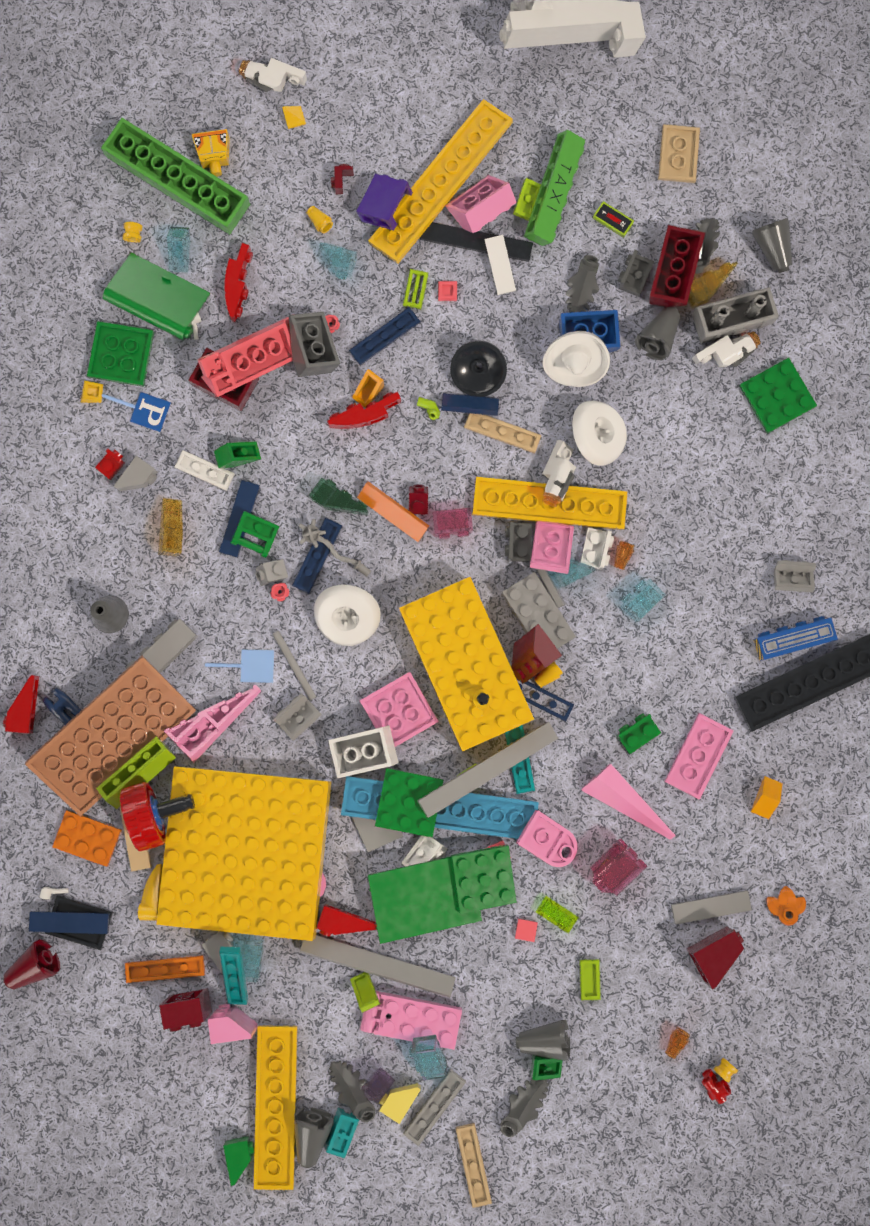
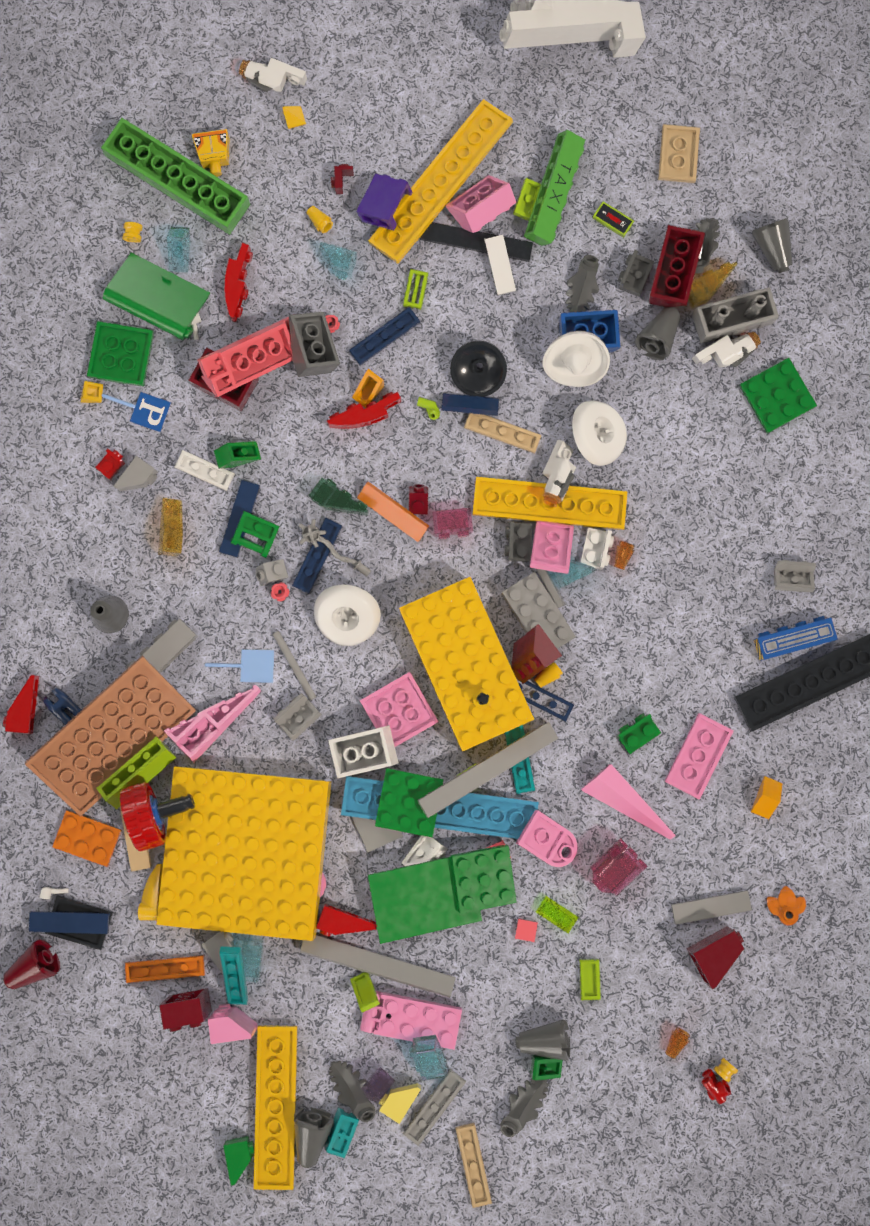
coral tile [438,281,457,301] -> none
clear light blue brick [620,578,666,623] -> none

